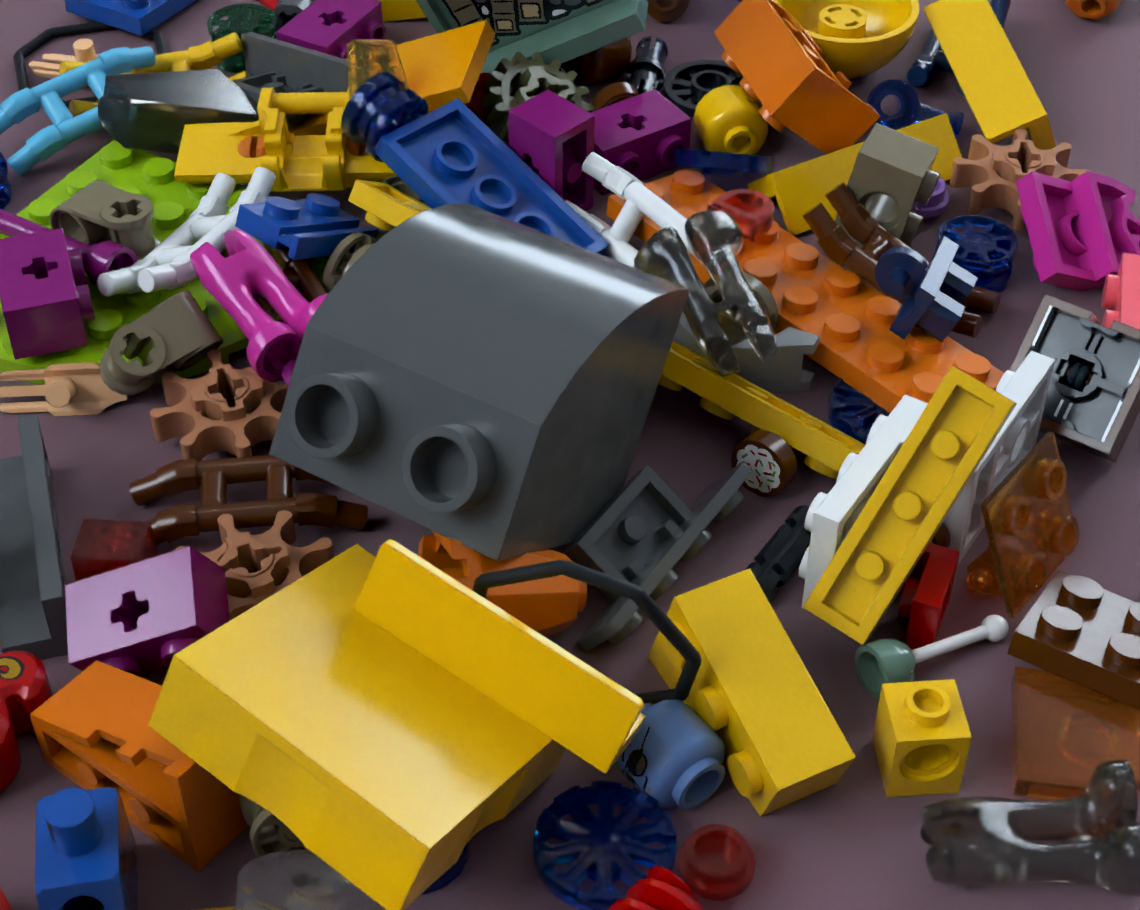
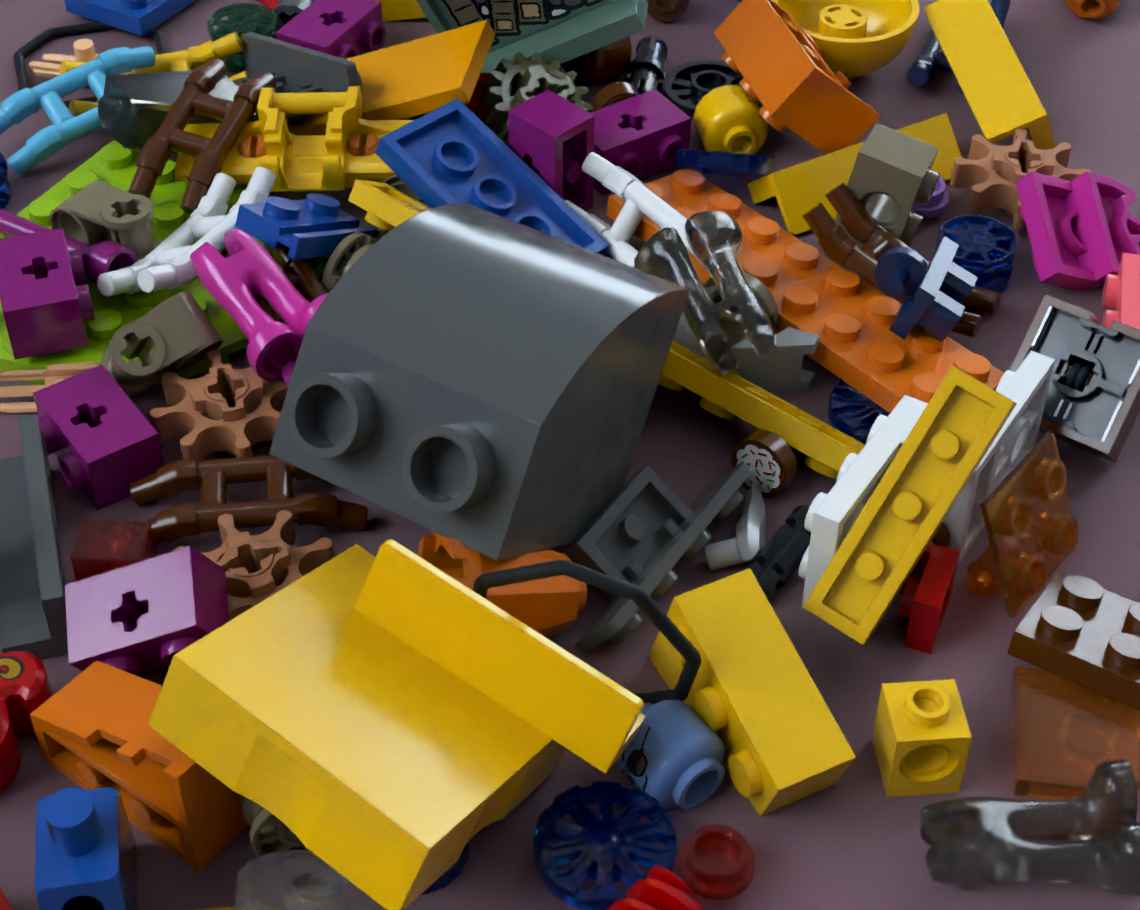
clear blue wheel [341,71,428,162] -> none
clear yellow piece [347,39,409,120] -> none
clear red tile [706,189,775,242] -> none
sand green hinge [855,614,1009,699] -> none
clear blue bar [867,79,964,138] -> none
none -> magenta brick [33,365,164,510]
none -> reddish brown piece [128,59,277,214]
none -> light grey bar [704,482,766,571]

